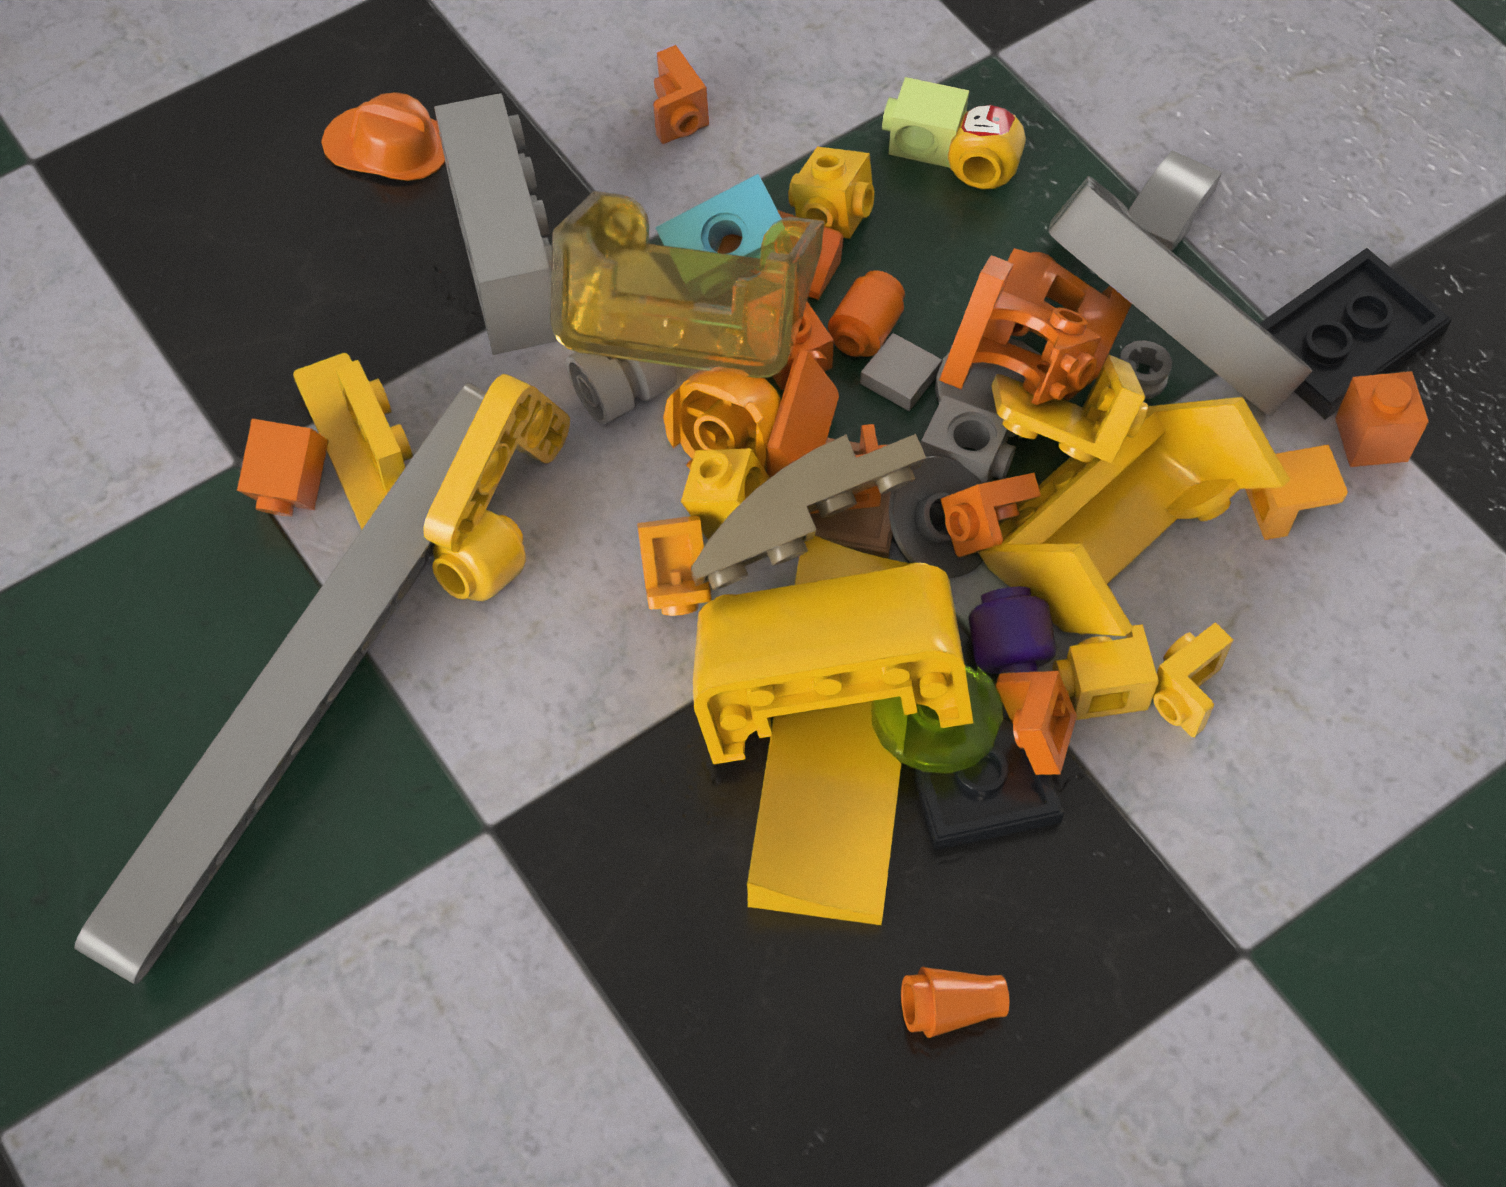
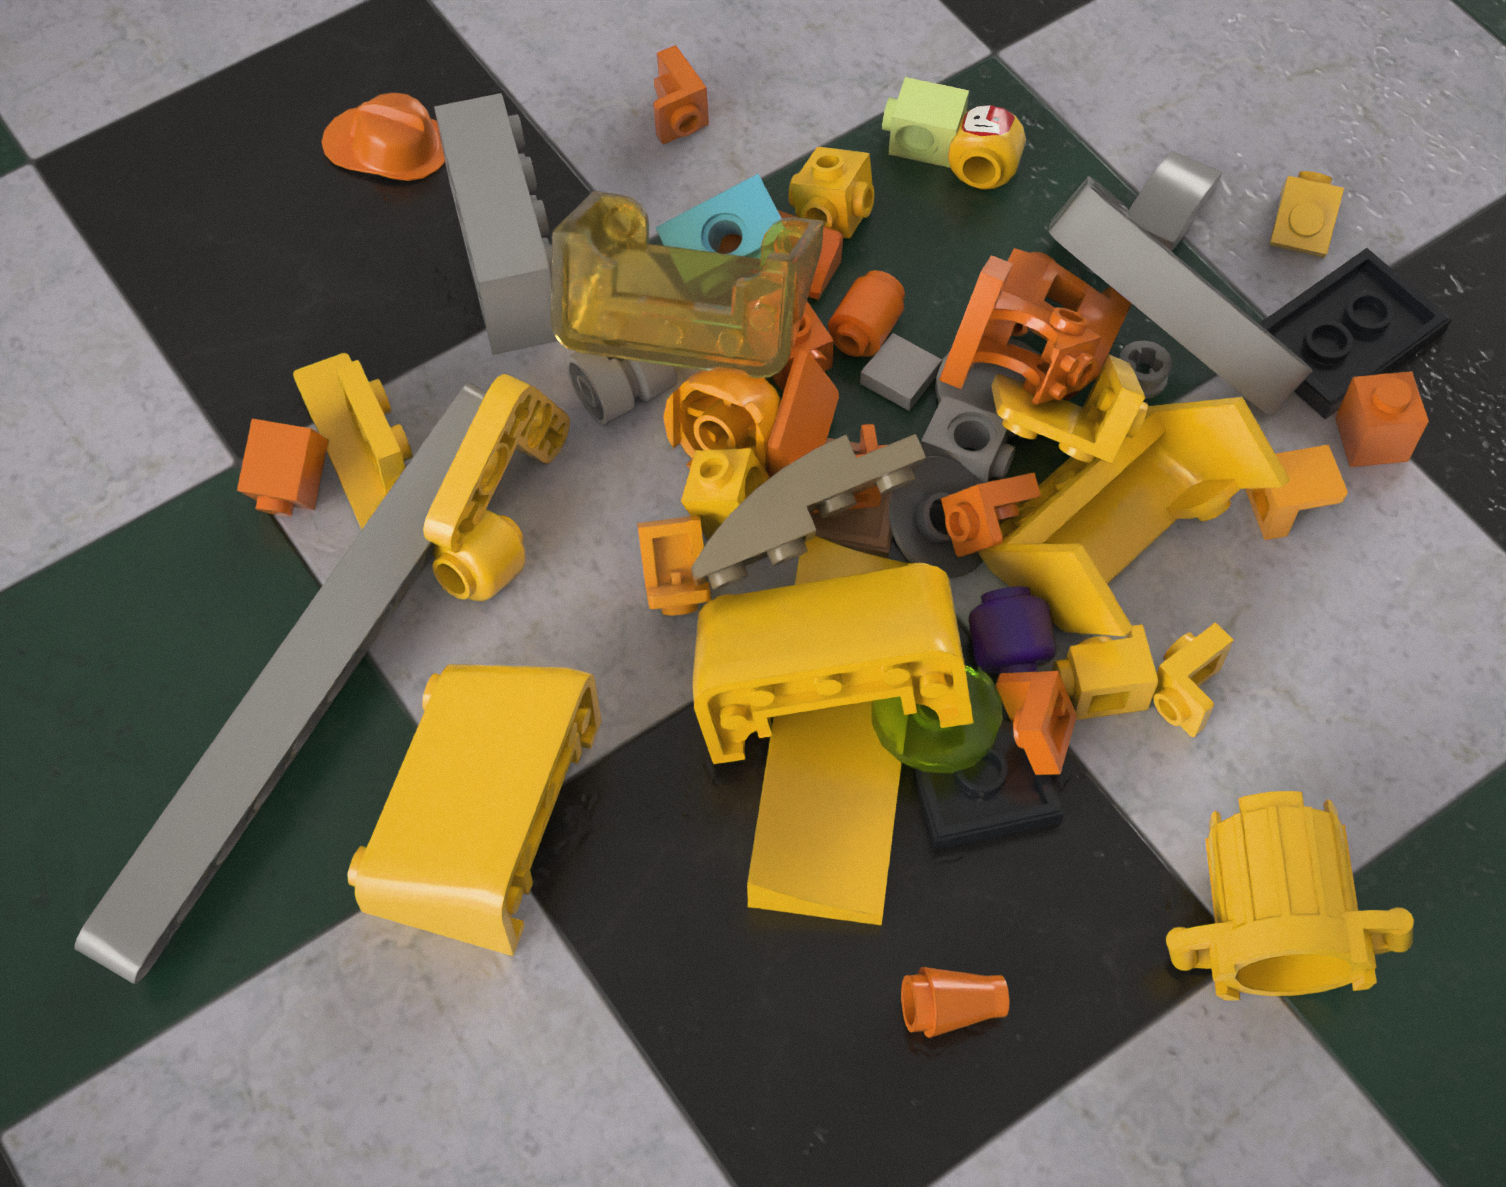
none -> yellow windscreen [348,664,602,956]
none -> yellow container [1166,791,1414,1001]
none -> yellow bracket [1269,171,1344,258]

